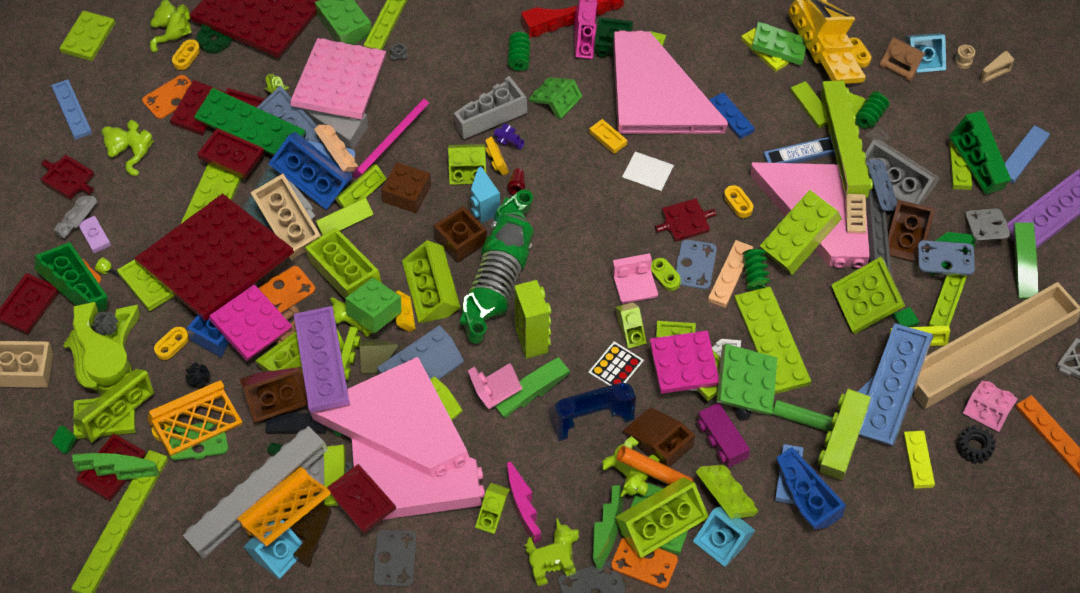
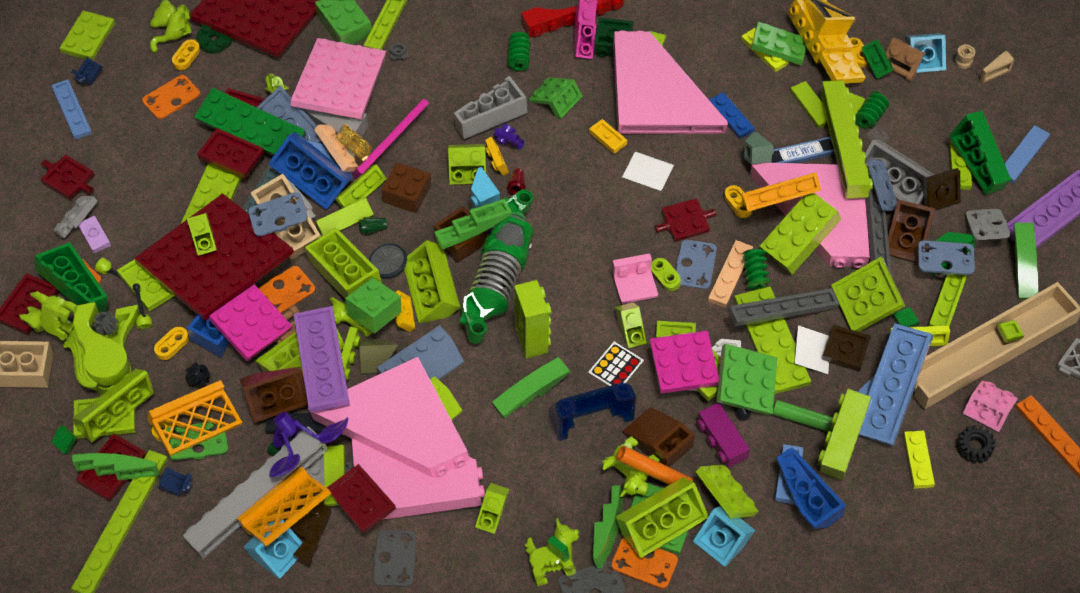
lime animal [101,120,154,176] -> none
dark red plate [170,80,225,136] -> none
bright pink bracket [468,363,522,409] -> none
dark pink slope [507,462,541,544] -> none
tan slope [845,194,866,233] -> none
none -> lime animal [20,291,77,341]
none -> dark blue bracket [71,57,103,85]
none -> hinge [133,283,153,329]
none -> dark blue bracket [157,467,192,497]
none -> lime slope [187,213,217,255]
none -> sand blue axle [249,192,308,237]
none -> dark purple plant [269,411,349,477]
none -> clear yellow plate [336,124,373,161]
none -> dark green cone [358,217,387,235]
none -> dark grey wheel [369,243,407,278]
none -> bright green slope [434,199,512,250]
none -> green tile [547,536,570,563]
none -> dark grey plate [728,288,839,326]
none -> light orange fence [742,172,821,211]
none -> sand green slope [744,132,774,164]
none -> white sticker [795,326,830,374]
none -> dark brown plate [822,325,871,371]
none -> green plate [861,39,894,79]
none -> dark brown plate [924,168,961,210]
none -> lime tile [997,320,1024,343]

